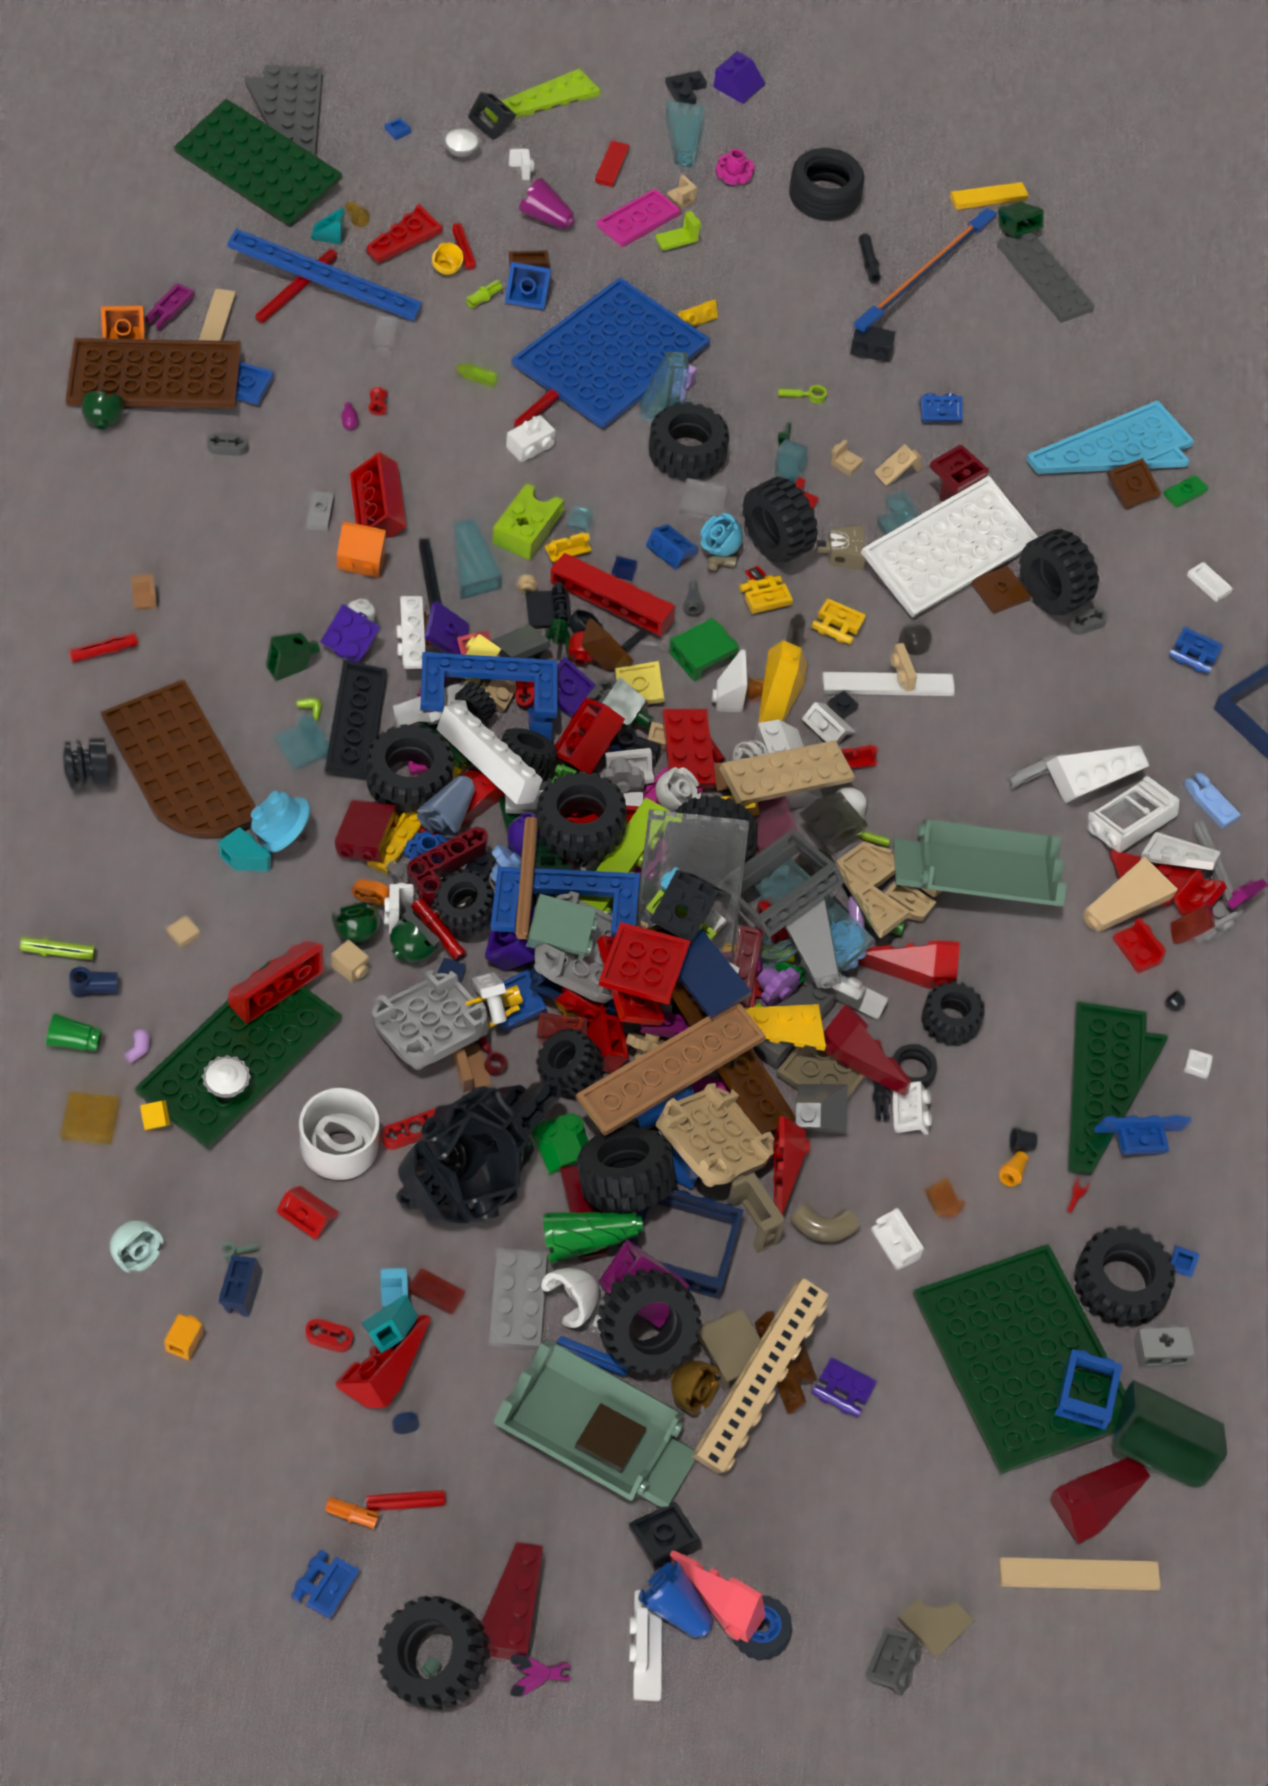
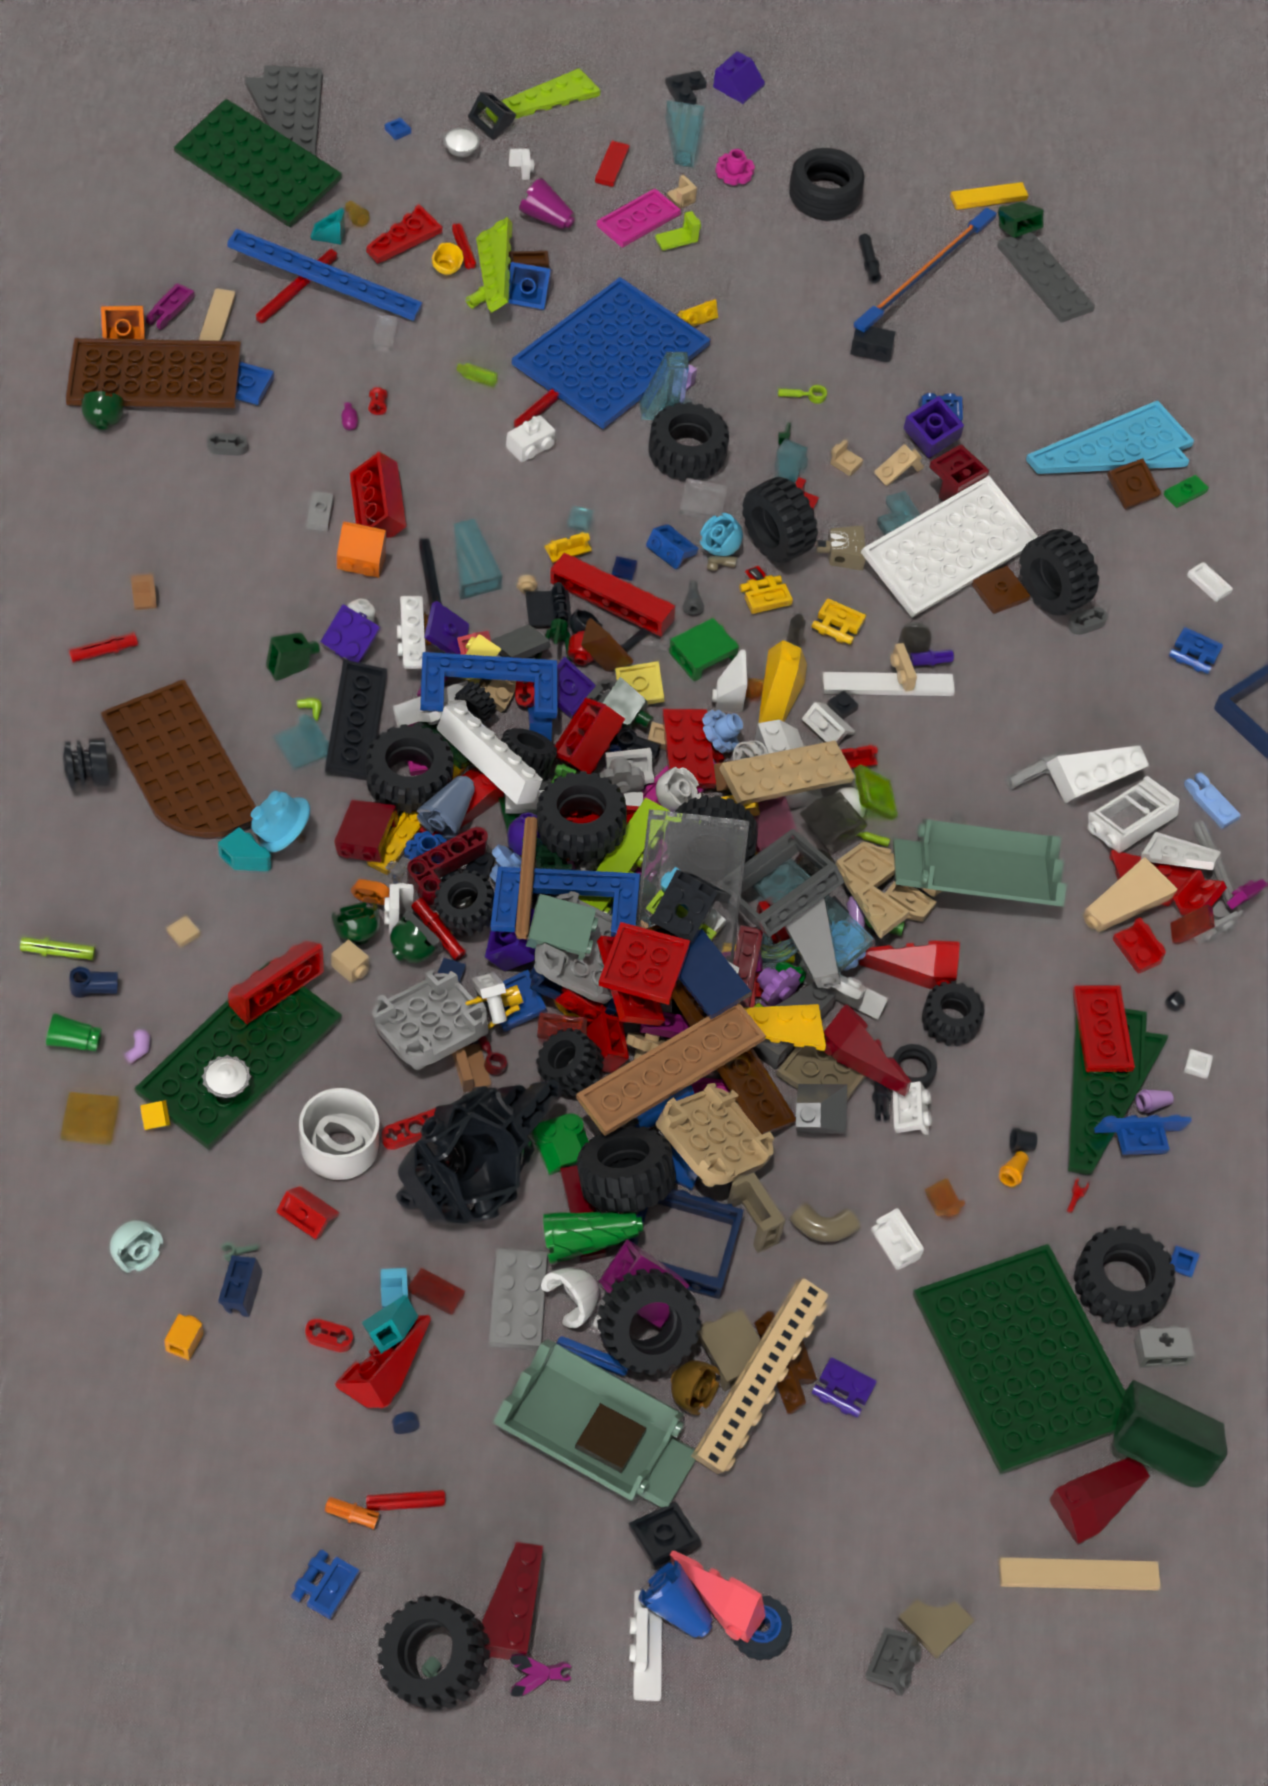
lime brick [492,483,565,561] -> none
red wedge [773,1116,810,1216] -> none
blue window [1055,1349,1122,1430] -> none
none -> lime wing [476,216,512,312]
none -> light blue plant [702,709,743,753]
none -> clear neon green plate [854,764,898,821]
none -> dark purple brick [903,396,964,458]
none -> dark purple axle [910,649,954,667]
none -> red tile [1073,985,1135,1072]
none -> lavender cone [1135,1089,1174,1113]

